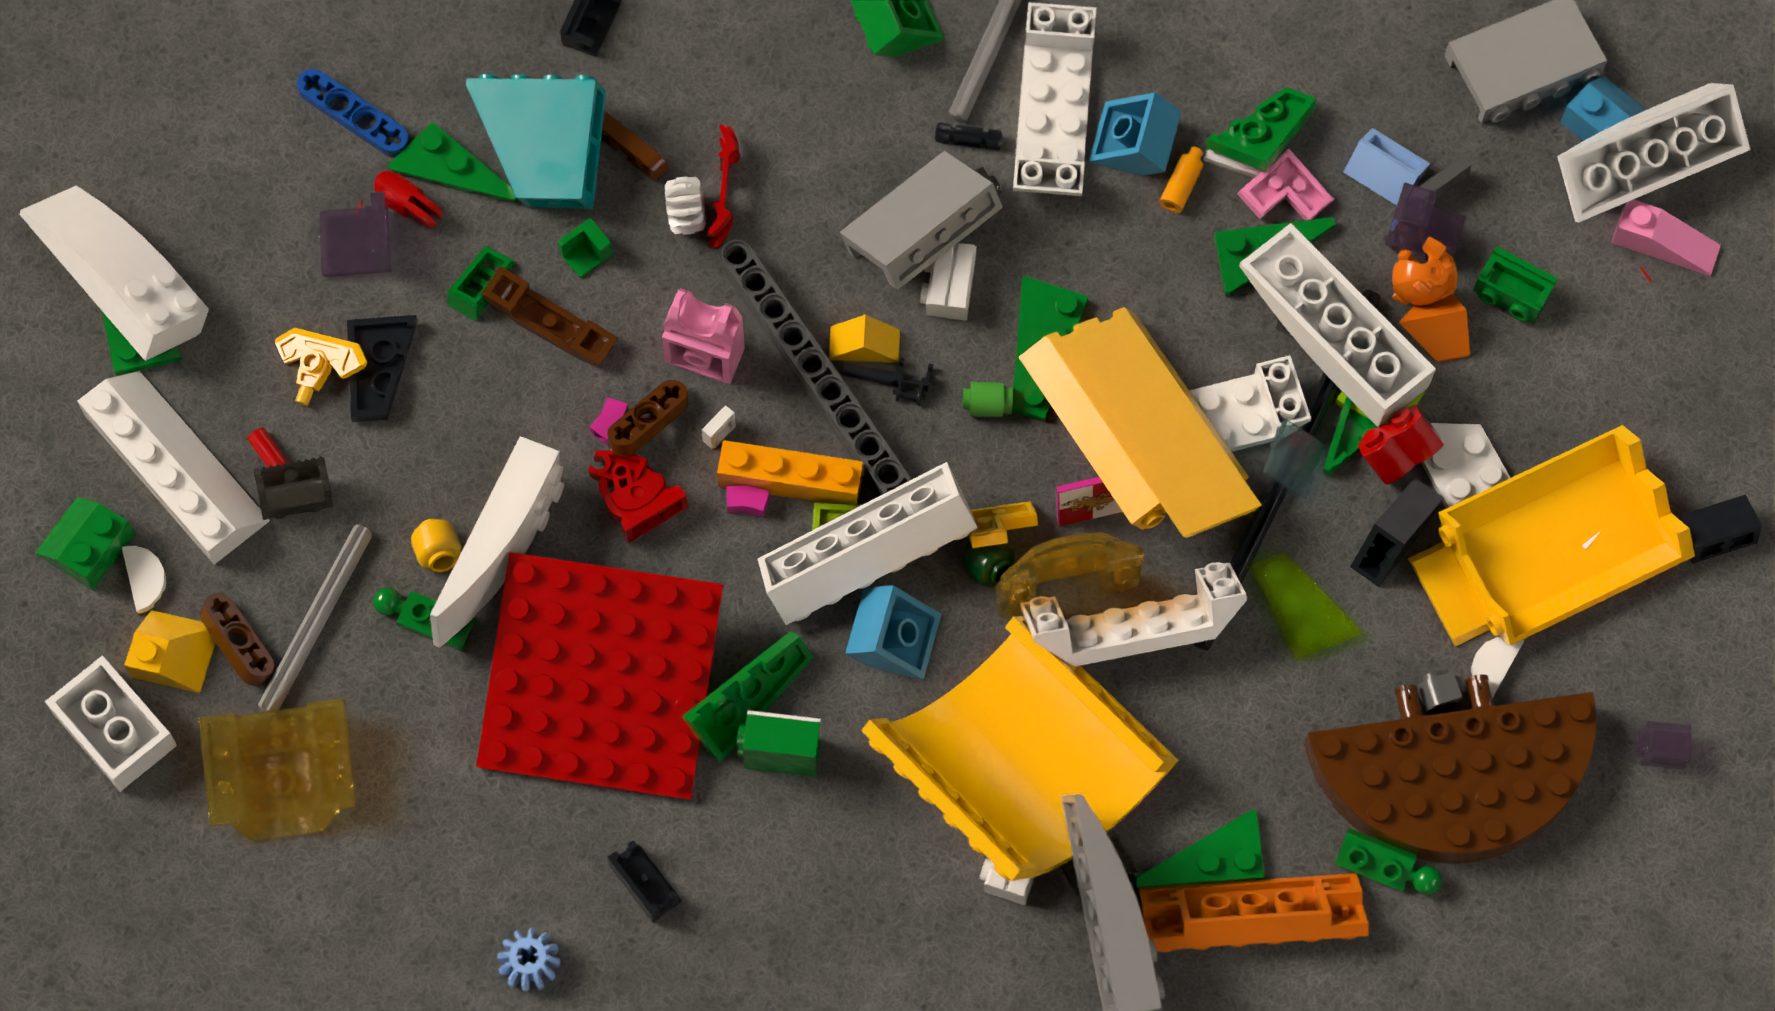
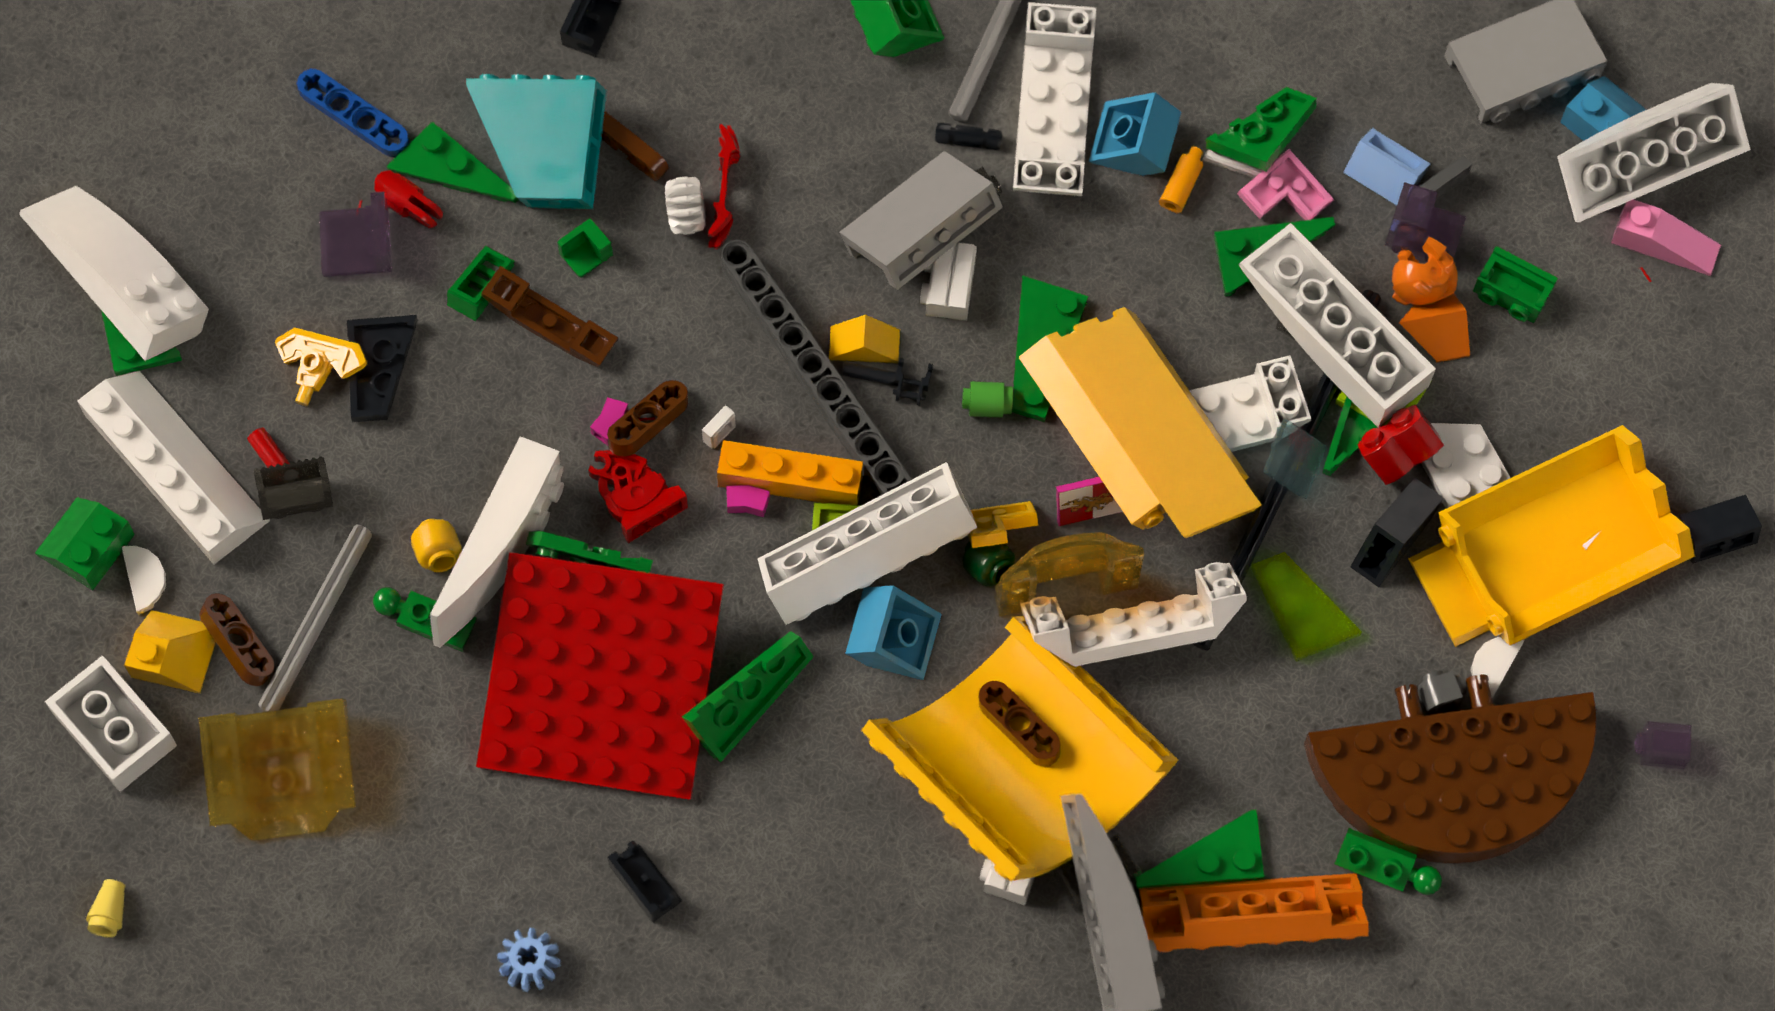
bright pink brick [662,288,745,384] -> none
green piece [737,710,821,777] -> none
none -> light yellow cone [86,879,125,937]
none -> green wing [525,531,653,573]
none -> reddish brown beam [979,681,1060,767]

